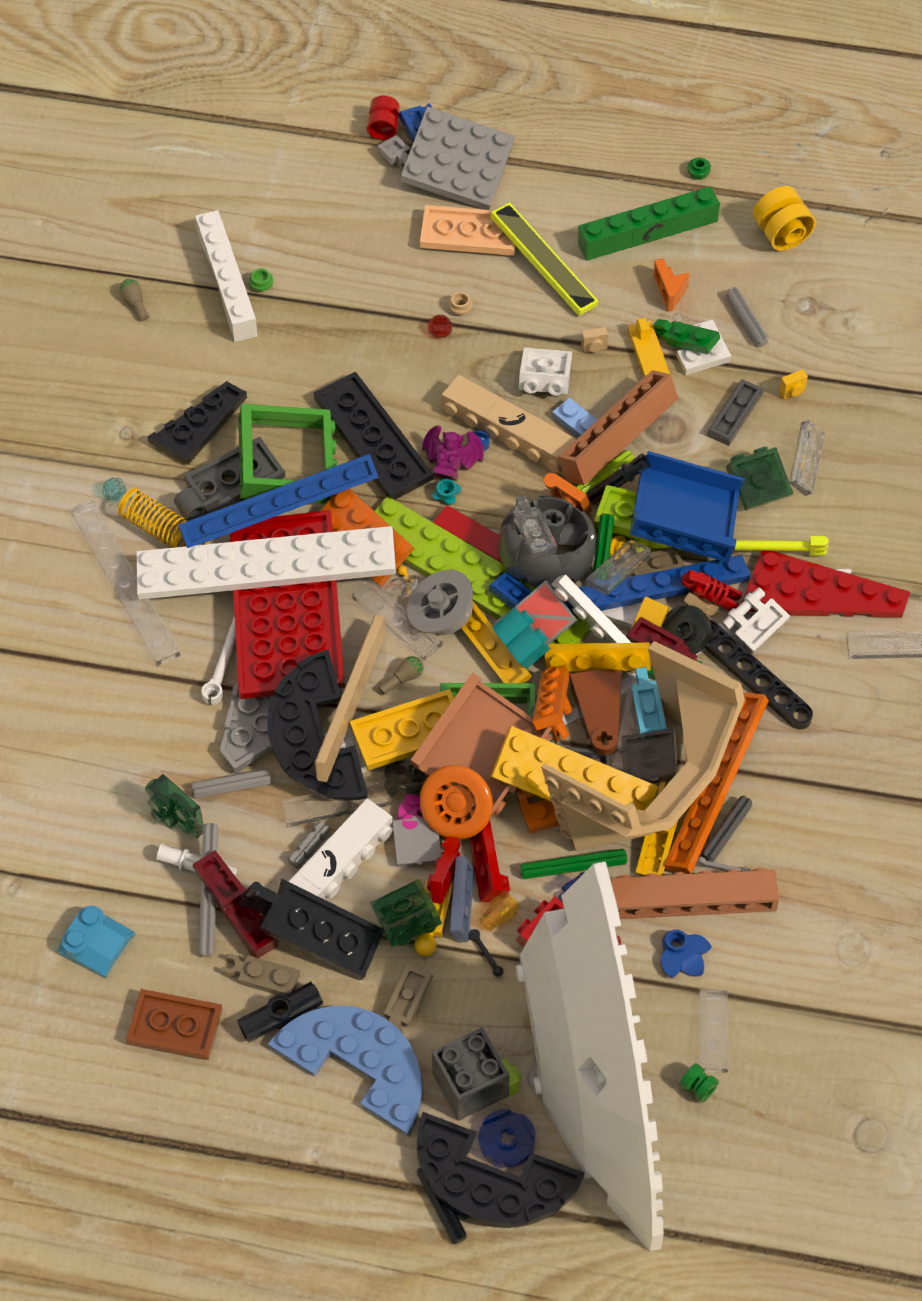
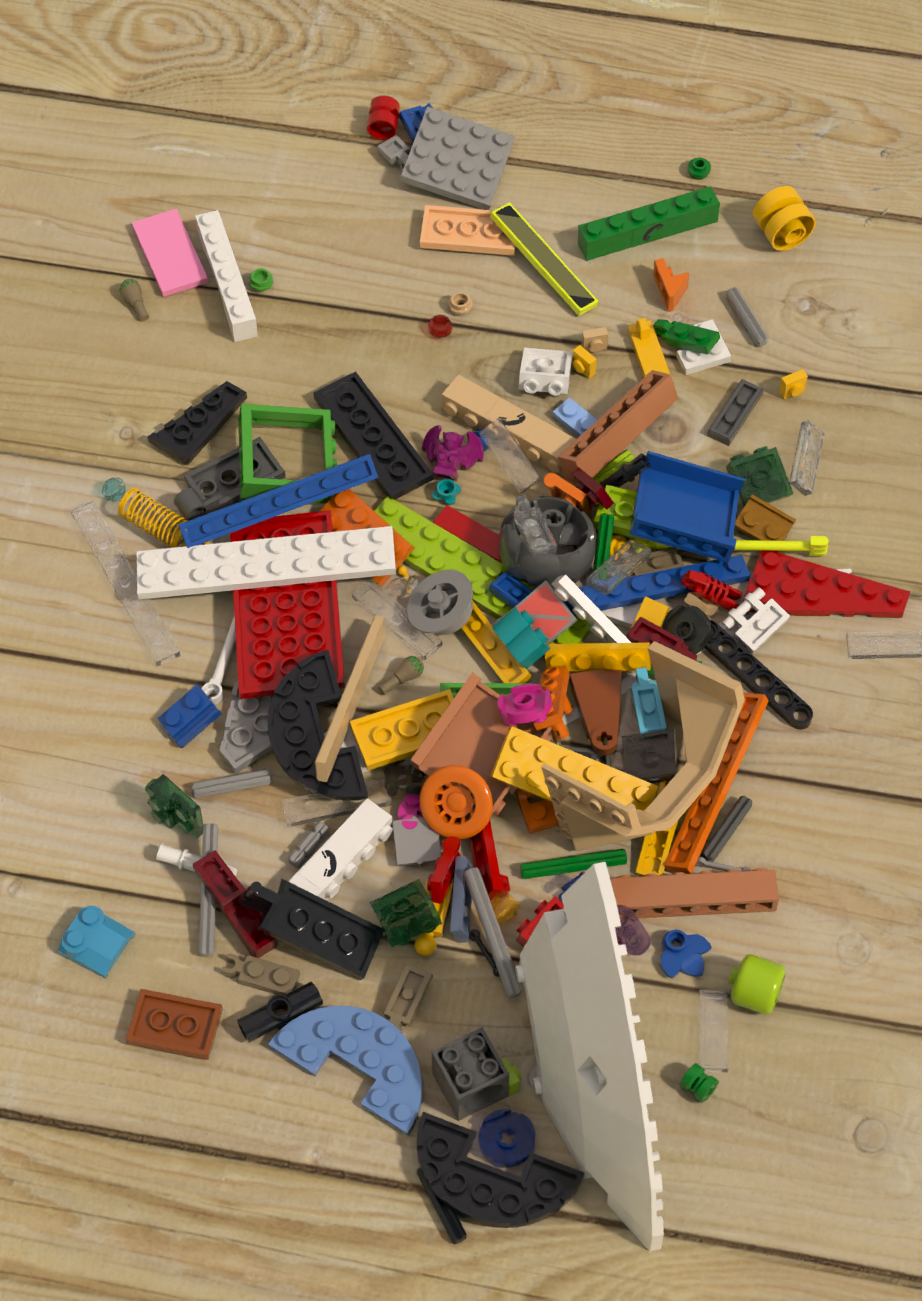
none -> bright pink tile [132,209,208,297]
none -> blue plate [157,684,222,748]
none -> light grey axle [464,867,522,998]
none -> clear tile [479,418,542,494]
none -> dark pink plate [497,684,552,726]
none -> dark red plate [571,467,614,510]
none -> yellow plate [572,345,597,379]
none -> plate [615,905,650,956]
none -> lime head [728,954,786,1015]
none -> pearl gold plate [735,494,796,552]

